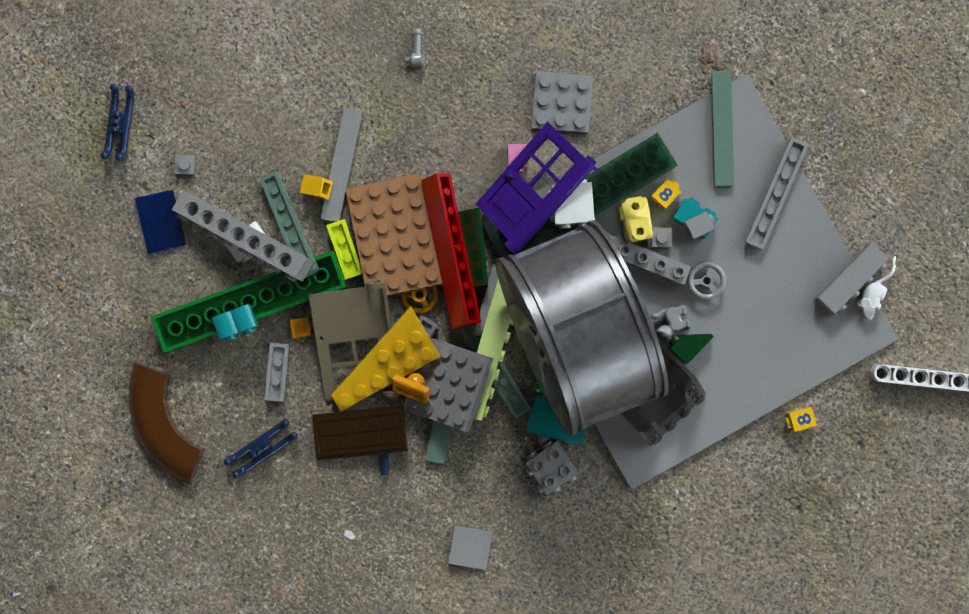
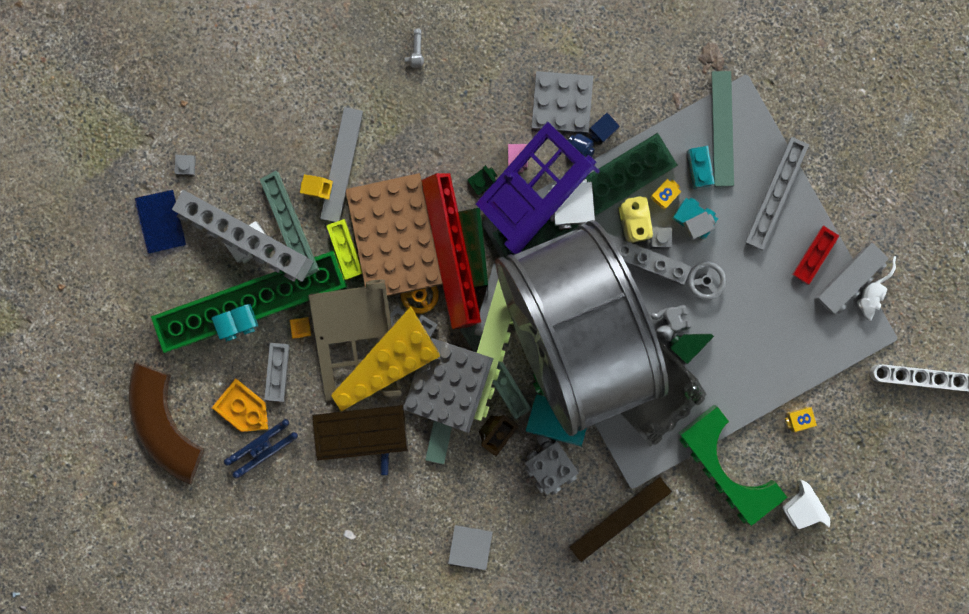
dark blue piece [100,84,134,161] -> none
light orange tile [392,373,430,404] -> none
none -> light orange tile [212,378,268,432]
none -> dark green bracket [467,165,497,196]
none -> dark brown slope [479,415,519,457]
none -> dark blue head [568,134,595,157]
none -> dark brown tile [569,476,672,562]
none -> dark blue brick [589,113,620,144]
none -> green arch [678,405,788,526]
none -> teal brick [687,146,715,189]
none -> white piece [782,480,830,529]
none -> red plate [792,225,840,285]

